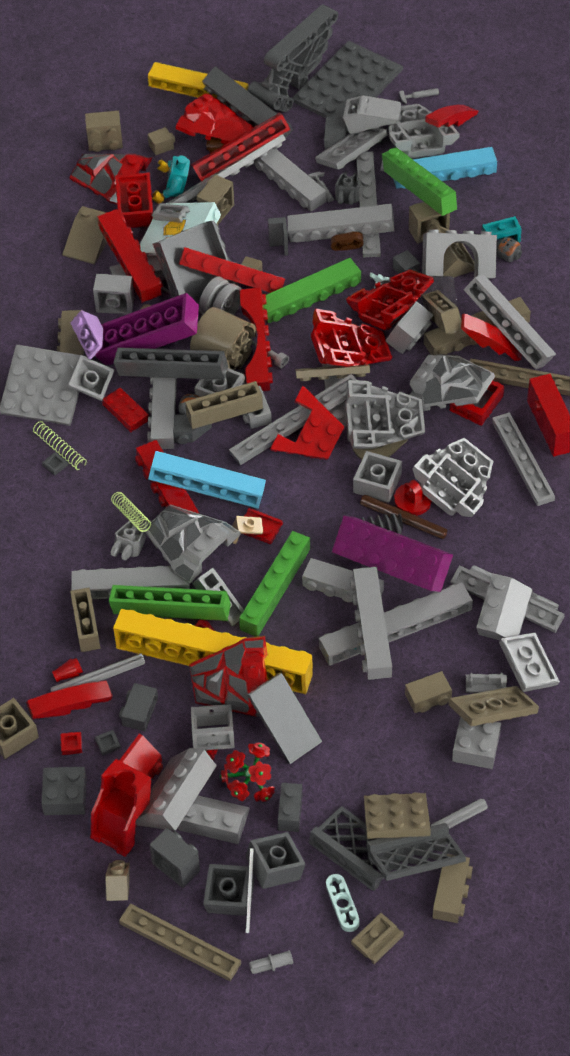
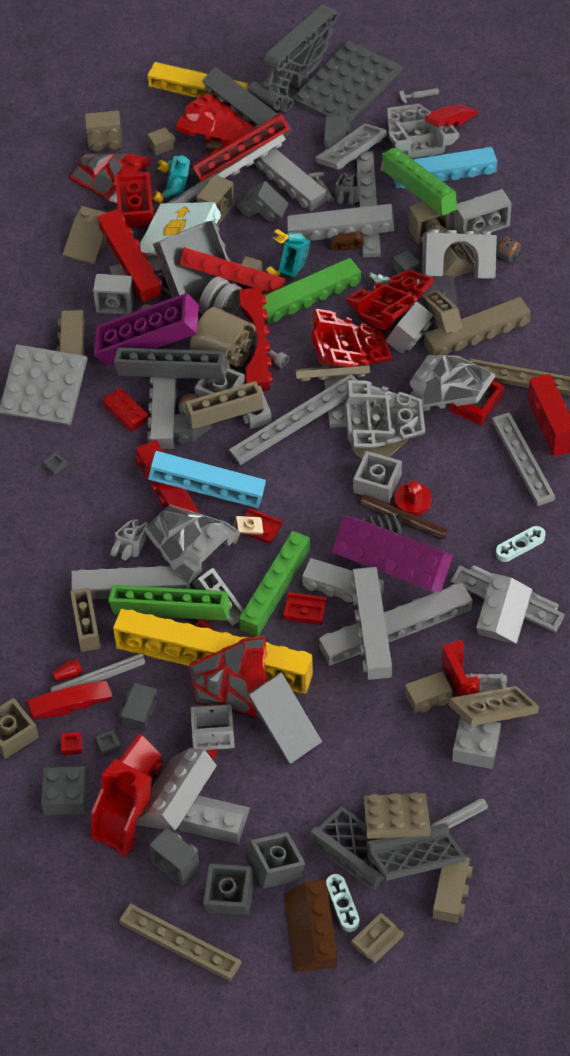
yellowish green piece [33,421,86,470] -> none
light grey slope [68,355,114,401] -> none
lavender slope [71,310,103,359] -> none
dark tan slope [106,860,130,901] -> none
yellowish green piece [111,492,151,532] -> none
light grey tile [152,203,190,223] -> none
red plant [220,743,275,802] -> none
white sticker [246,848,254,933] -> none
light grey axle [249,950,293,974] -> none
dark grey panel [268,217,288,256] -> none
red wing [270,386,345,460] -> none
dark grey brick [278,783,303,832] -> none
light grey slope [343,95,401,134] -> none
light grey wedge [412,438,494,517] -> none
red slope [461,313,522,361] -> none
light grey brick [464,275,556,369] -> none
teal panel [482,216,522,242] -> none
light grey tile [499,633,560,692] -> none
none -> dark grey brick [236,181,289,223]
none -> teal torso [266,229,310,278]
none -> red plate [283,592,327,625]
none -> reddish brown slope [284,879,337,973]
none -> red panel [441,640,480,697]
none -> light grey brick [454,189,512,235]
none -> light aqua beam [496,526,545,562]

